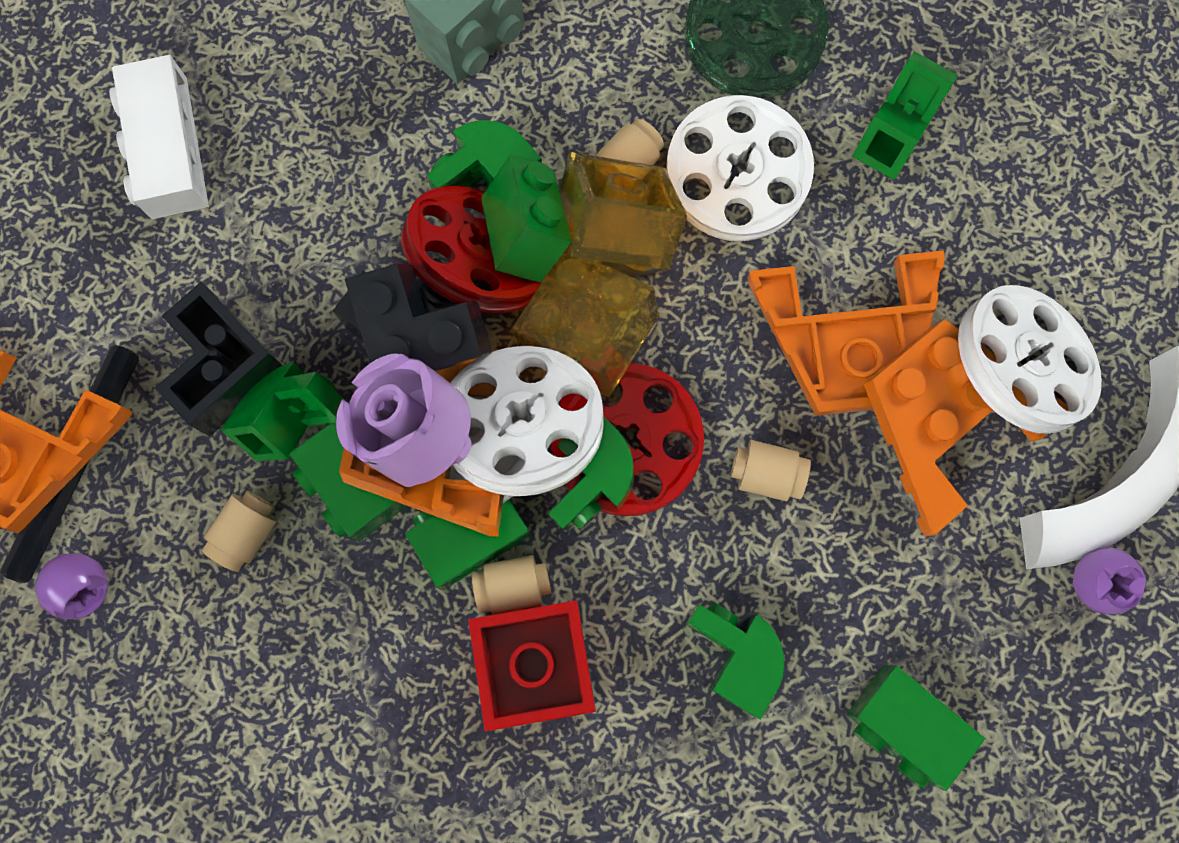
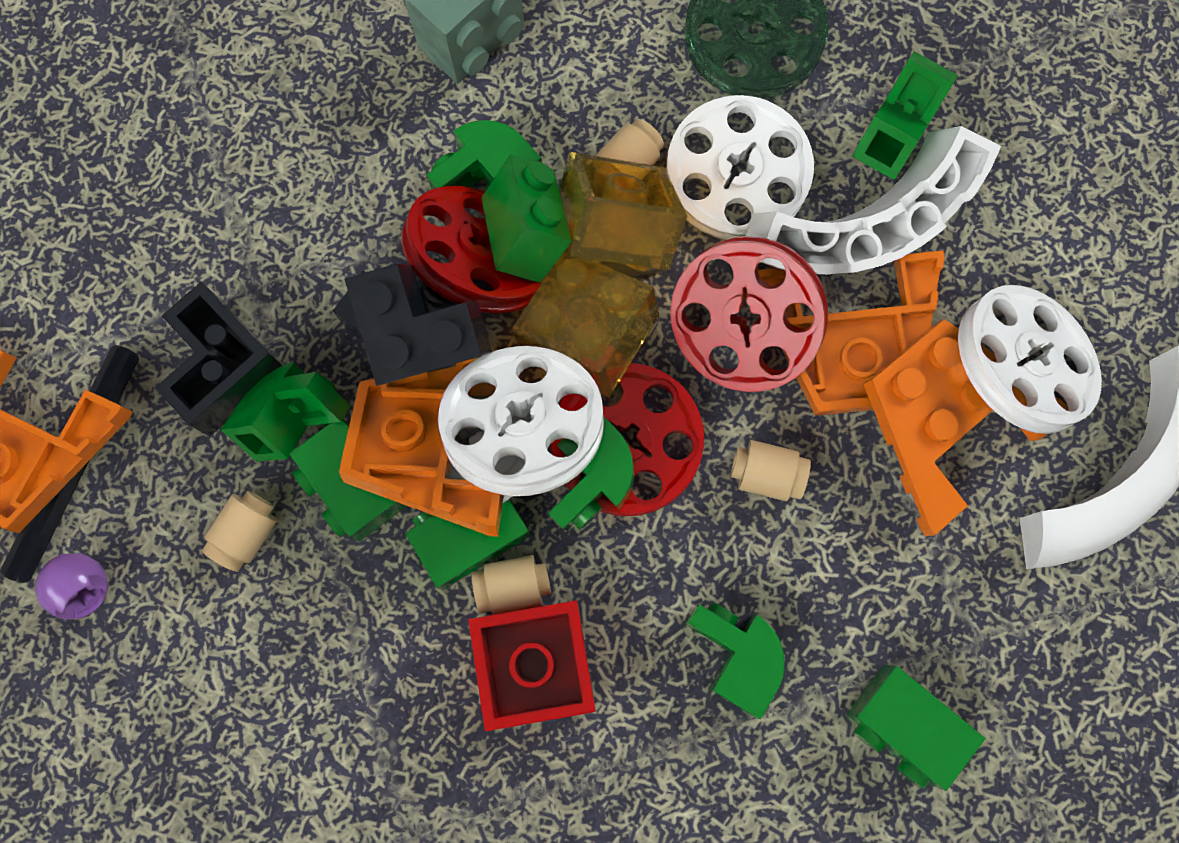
white brick [109,55,209,219] -> none
lavender brick [336,354,471,487] -> none
medium lavender piece [1073,548,1146,614] -> none
none -> wedge [670,236,828,392]
none -> white brick [747,126,1001,275]

